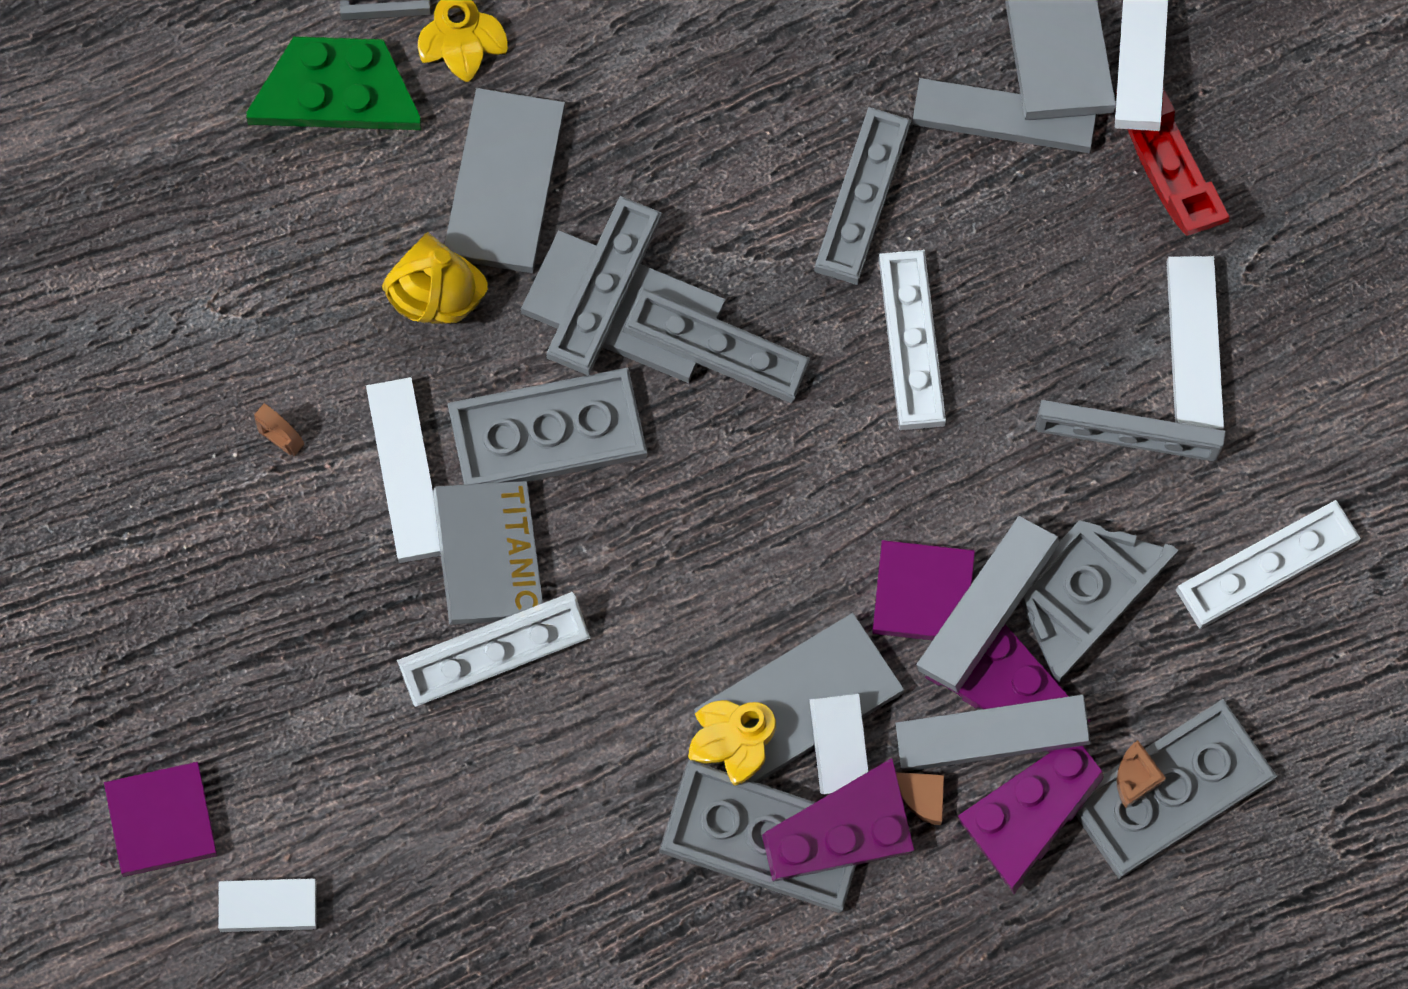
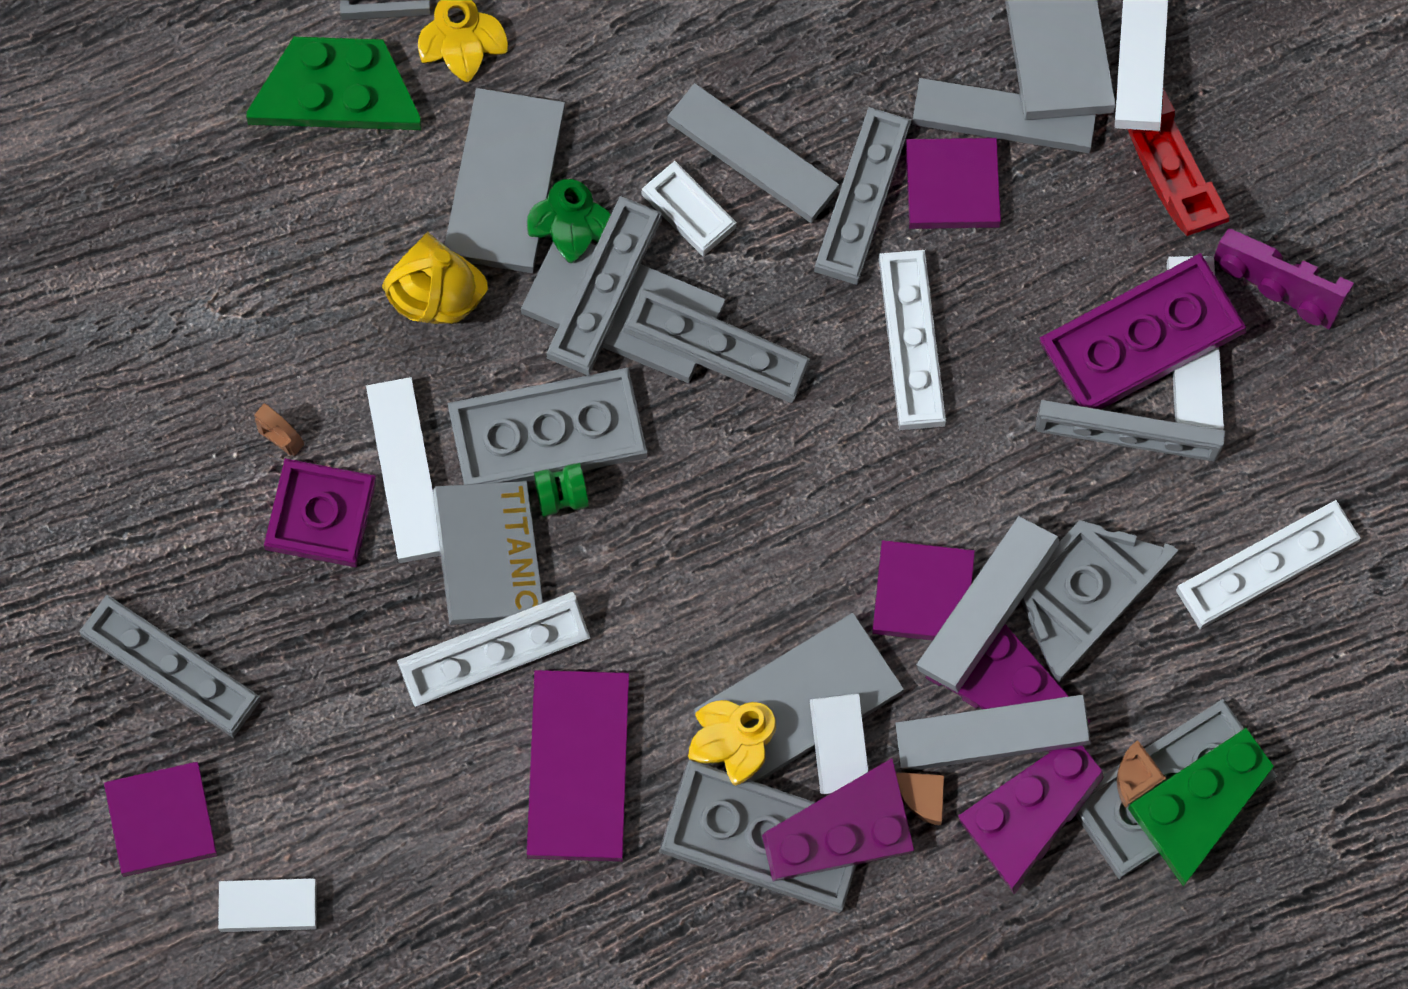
none -> light grey tile [79,595,261,738]
none -> magenta tile [264,458,376,568]
none -> green plate [527,179,611,263]
none -> magenta tile [527,670,629,862]
none -> green wheel [534,462,589,517]
none -> white tile [642,161,737,257]
none -> light grey tile [667,83,839,224]
none -> magenta tile [906,138,1001,229]
none -> magenta tile [1040,253,1246,410]
none -> green wing [1128,728,1274,887]
none -> magenta wing [1214,228,1354,330]

